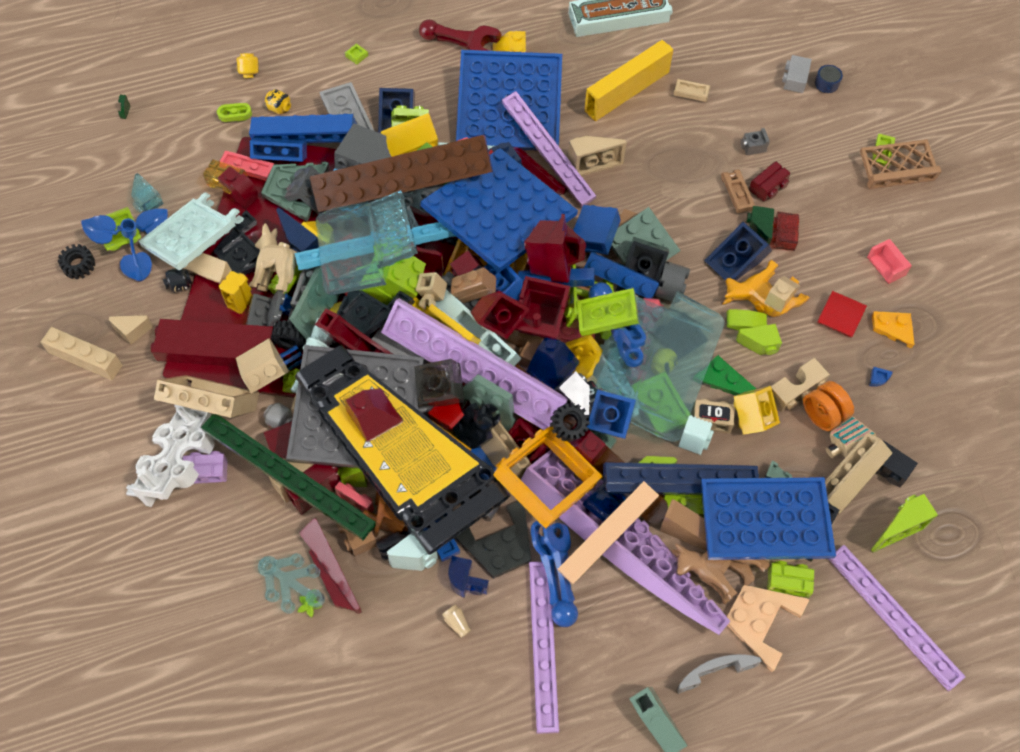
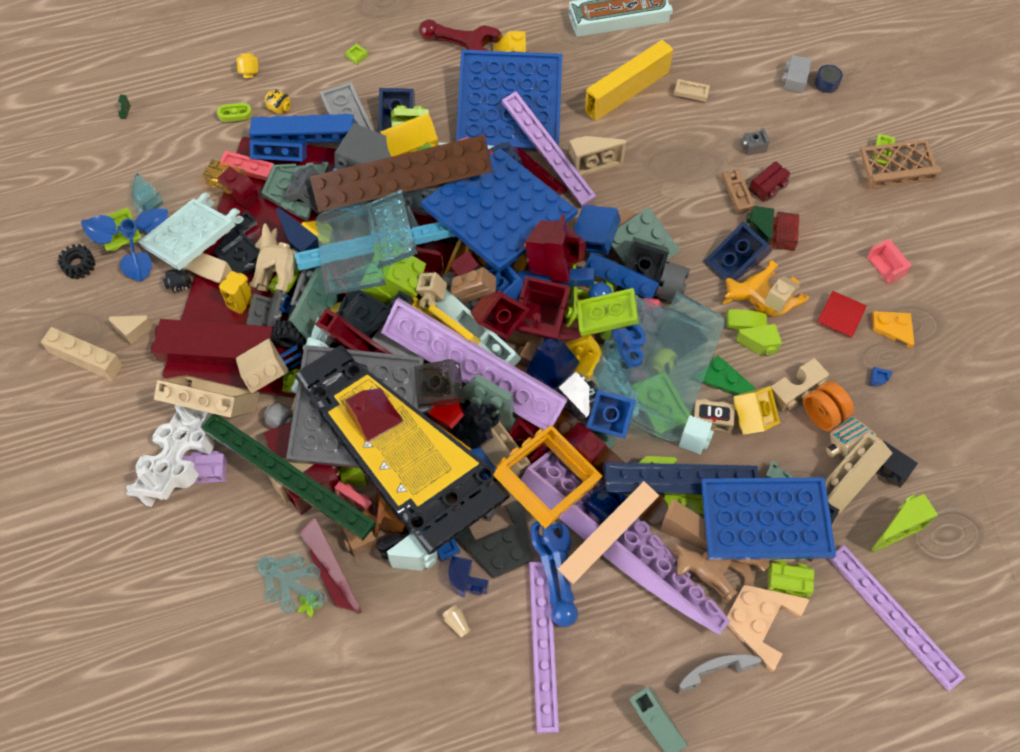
black tyre [550,403,590,442] -> none

